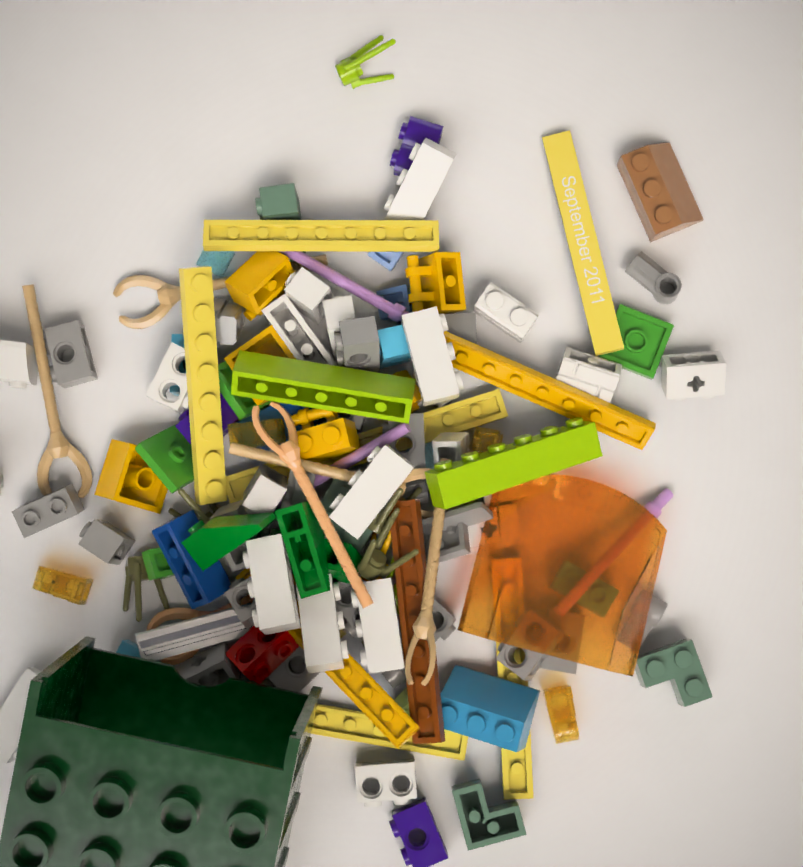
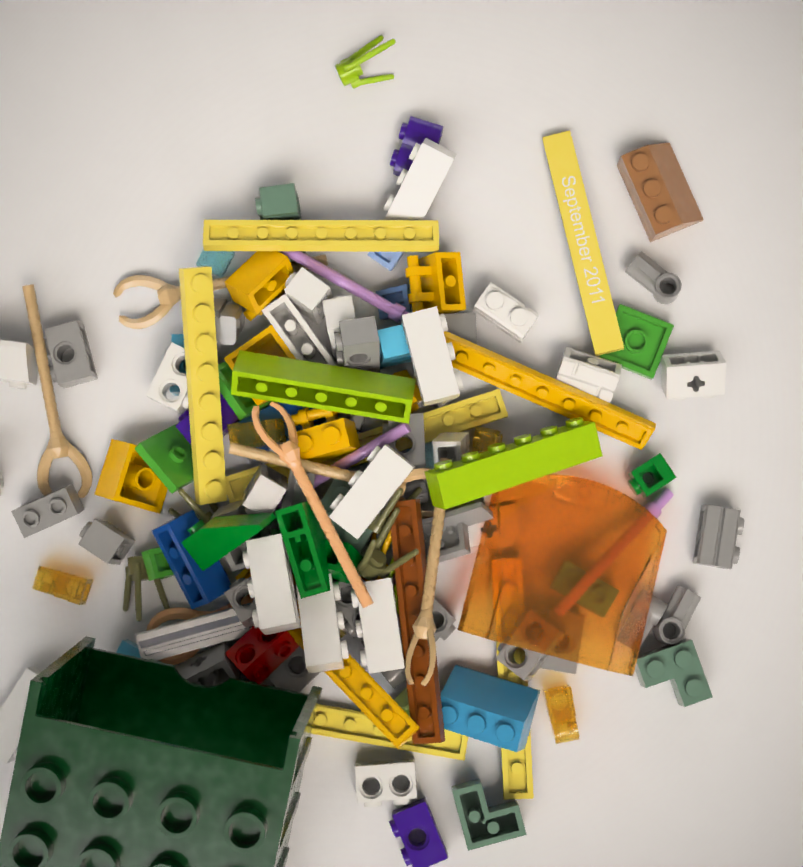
none -> green brick [627,453,677,498]
none -> light grey piece [653,586,701,644]
none -> light grey brick [693,504,744,569]

